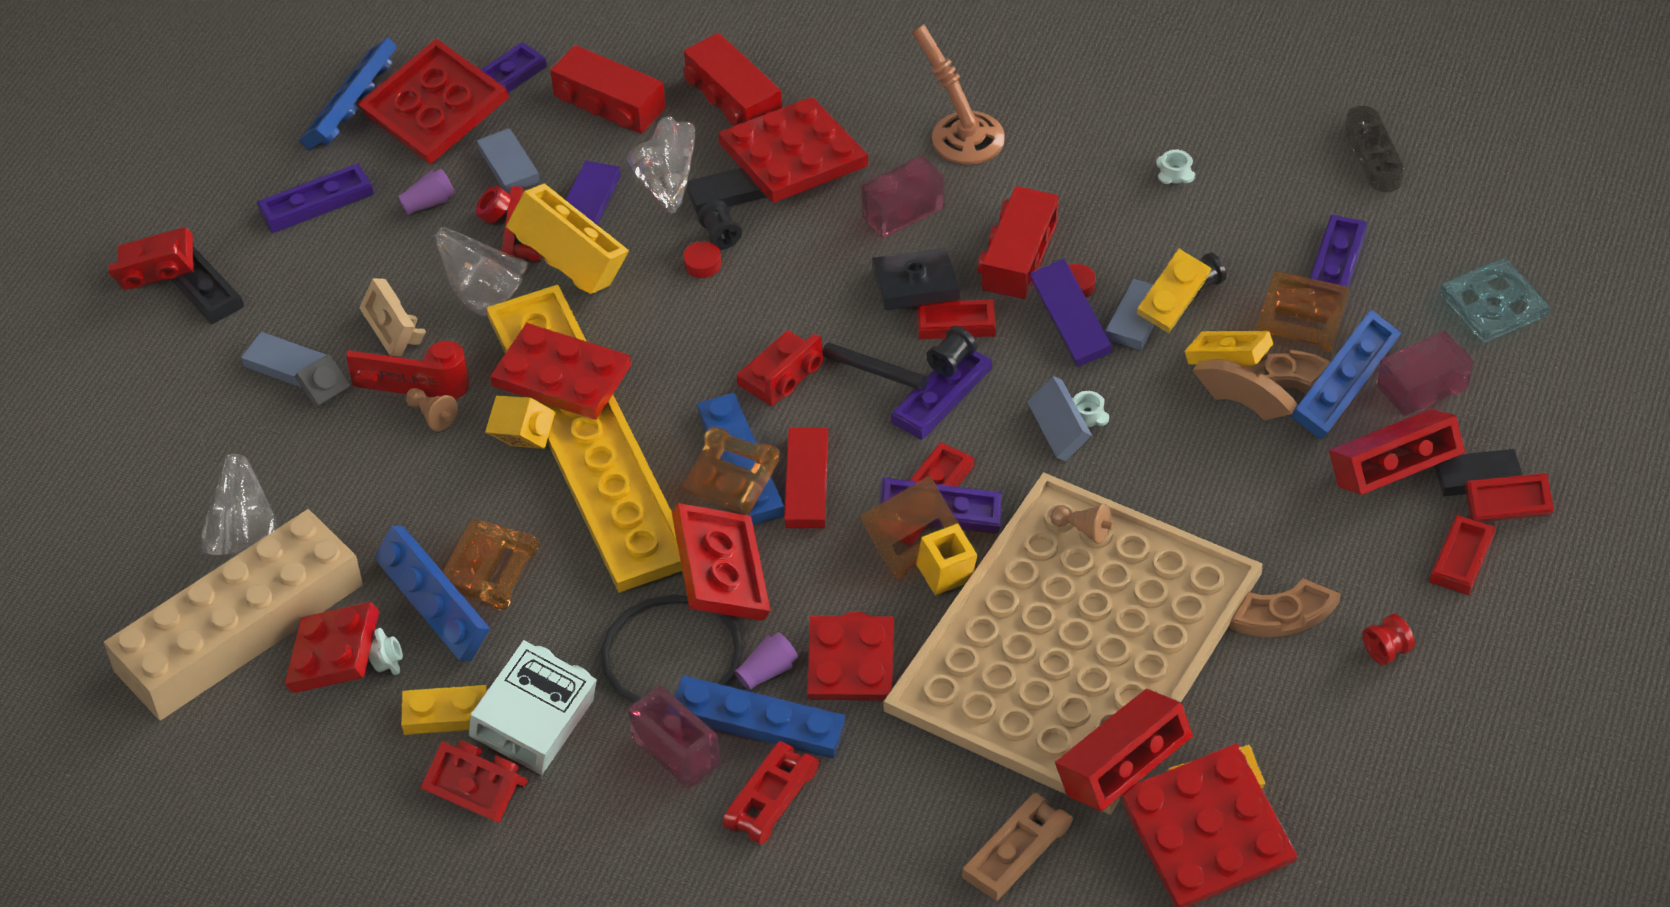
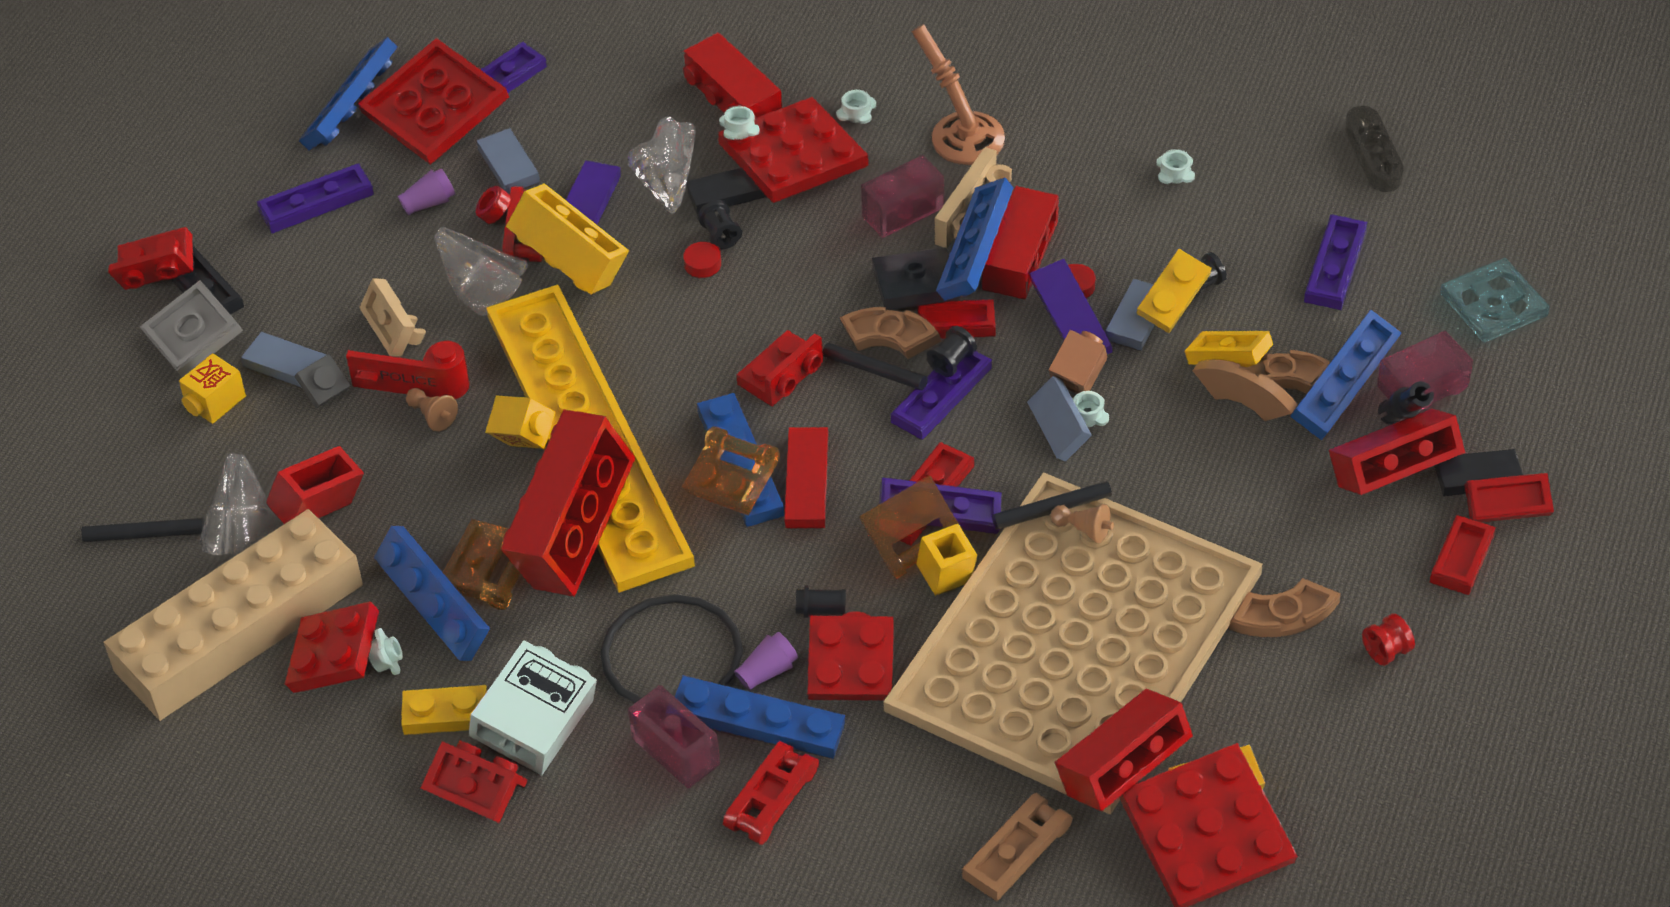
red plate [490,323,631,420] -> none
red brick [550,45,666,134] -> none
red plate [672,503,771,621] -> none
clear orange plate [1257,271,1350,352] -> none
none -> black bar [81,518,205,542]
none -> light grey tile [140,280,243,377]
none -> yellow brick [179,353,246,424]
none -> red piece [266,446,364,524]
none -> red brick [501,409,635,597]
none -> light aqua plate [719,106,759,140]
none -> black pin [796,585,846,618]
none -> light aqua plate [837,90,876,124]
none -> medium nougat tile [840,307,942,359]
none -> tan plate [935,147,1012,248]
none -> blue plate [936,177,1013,301]
none -> black bar [992,481,1112,530]
none -> nougat brick [1049,330,1107,394]
none -> black pin [1378,381,1434,425]

